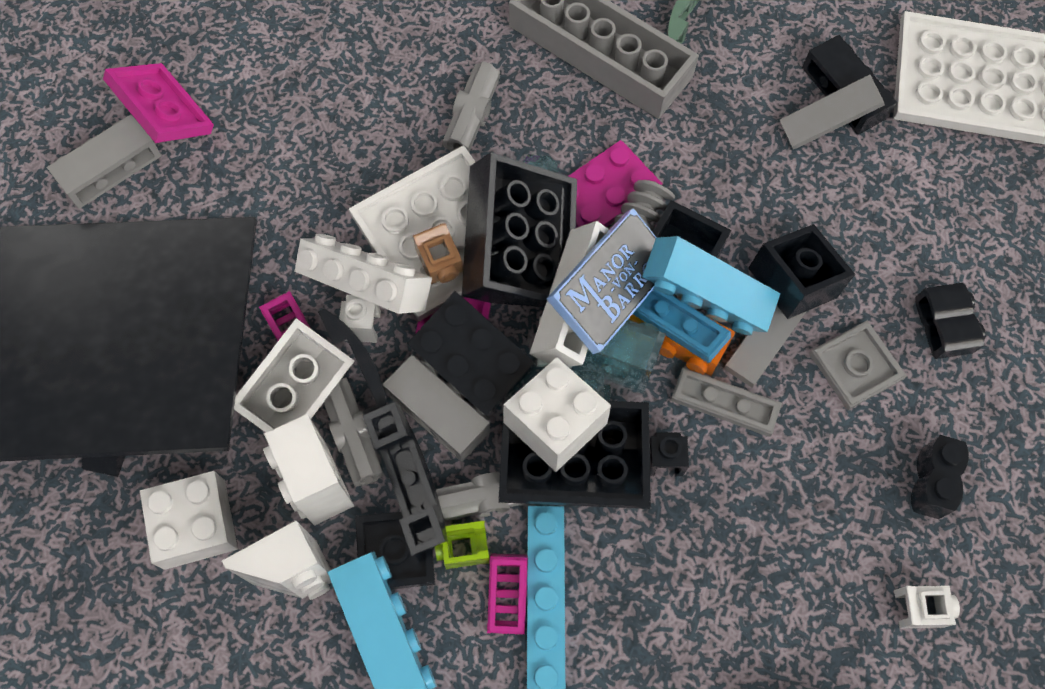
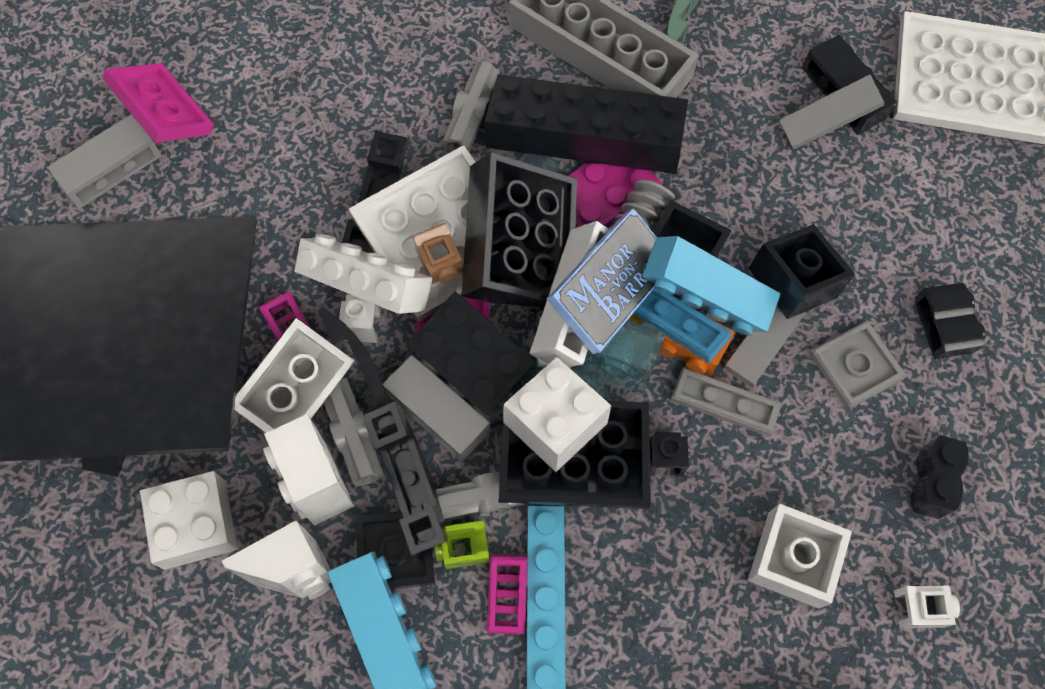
none -> black slope [341,131,407,253]
none -> black brick [485,74,688,174]
none -> white brick [748,504,852,609]

